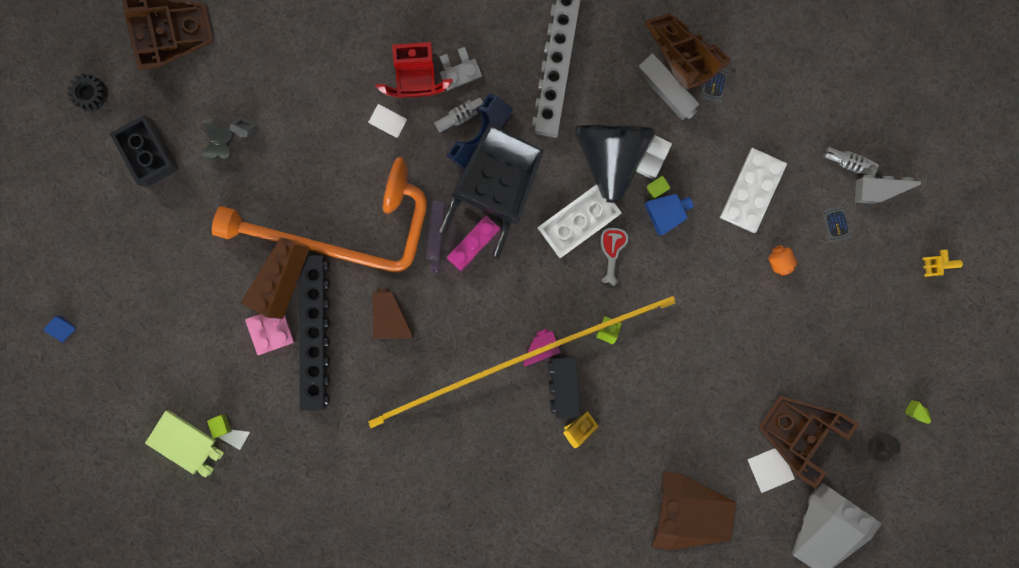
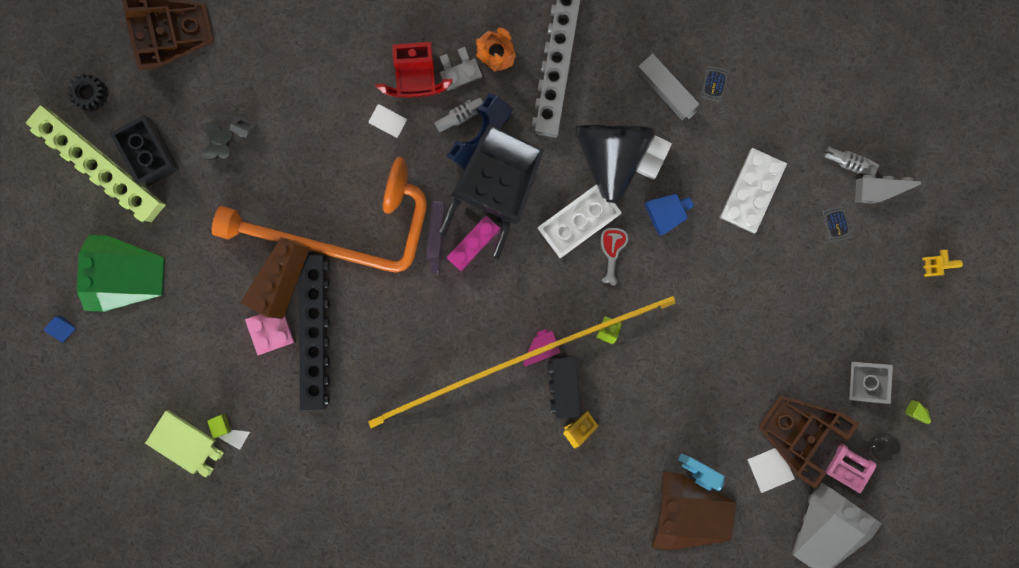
reddish brown slope [372,288,414,339] -> none
reddish brown wedge [645,13,731,90] -> none
lime slope [647,176,670,200] -> none
orange head [768,246,797,275] -> none
none -> yellowish green brick [26,105,166,222]
none -> green wedge [77,235,165,312]
none -> orange piece [476,27,516,72]
none -> medium azure plate [678,453,725,491]
none -> bright pink plate [825,443,876,494]
none -> light grey slope [849,362,893,404]

